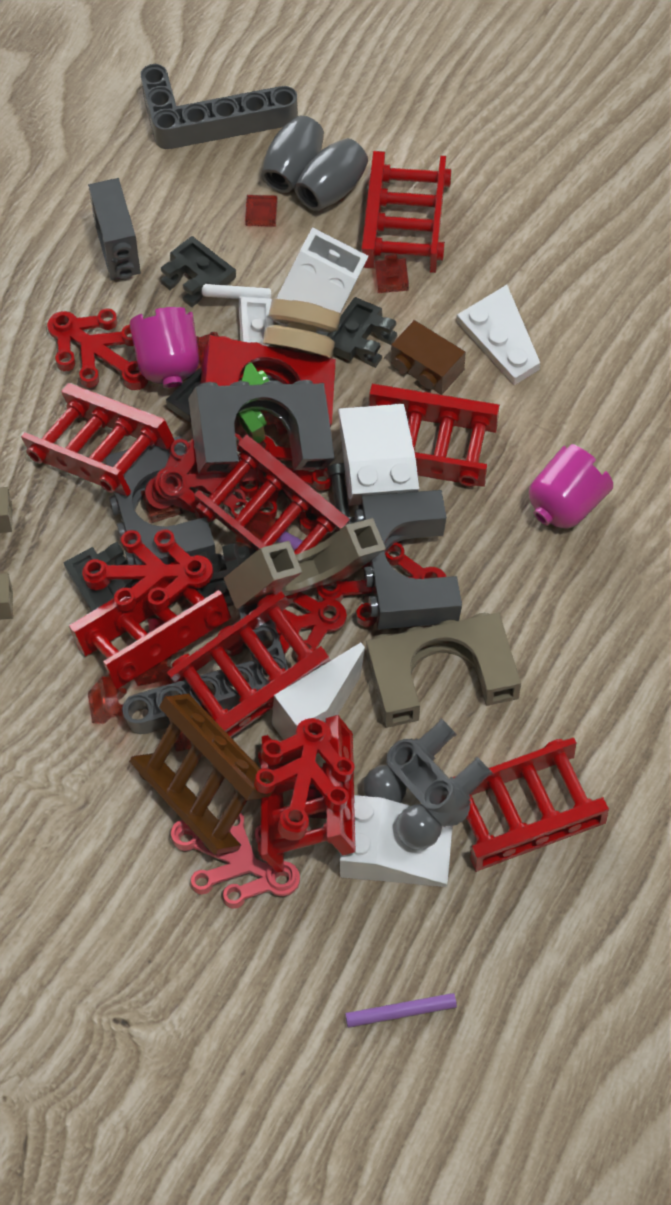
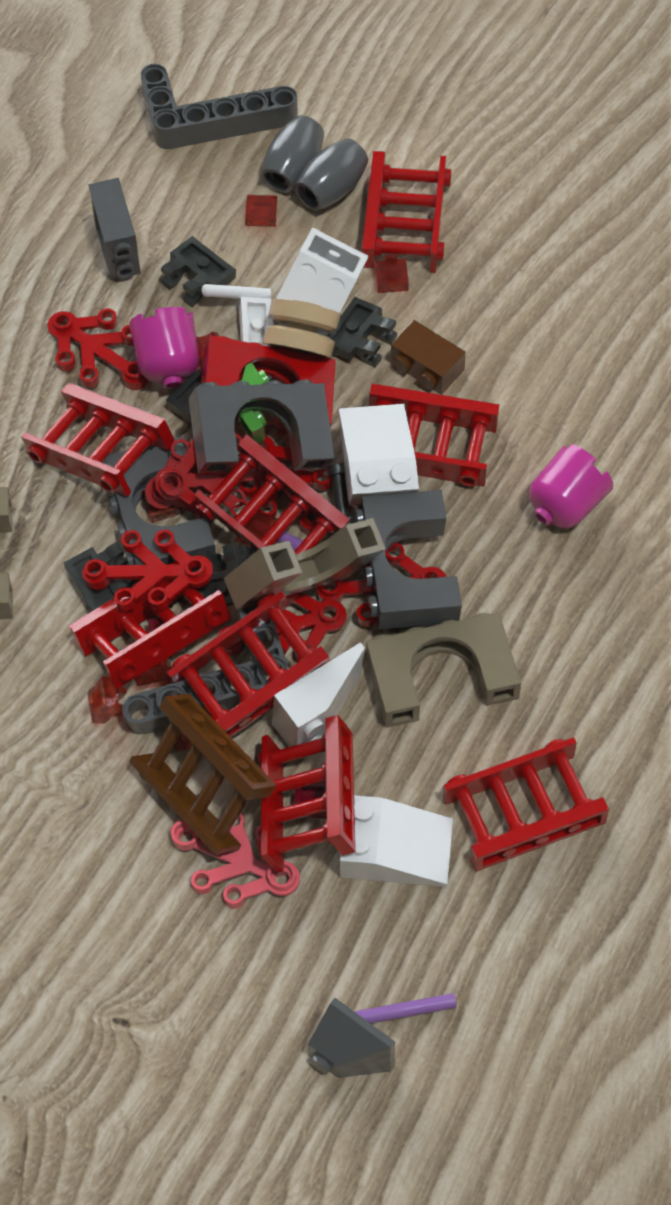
red plant [254,718,355,841] -> none
dark grey piece [363,718,493,850] -> none
white wing [456,285,540,385] -> none
none -> dark grey slope [308,998,395,1078]

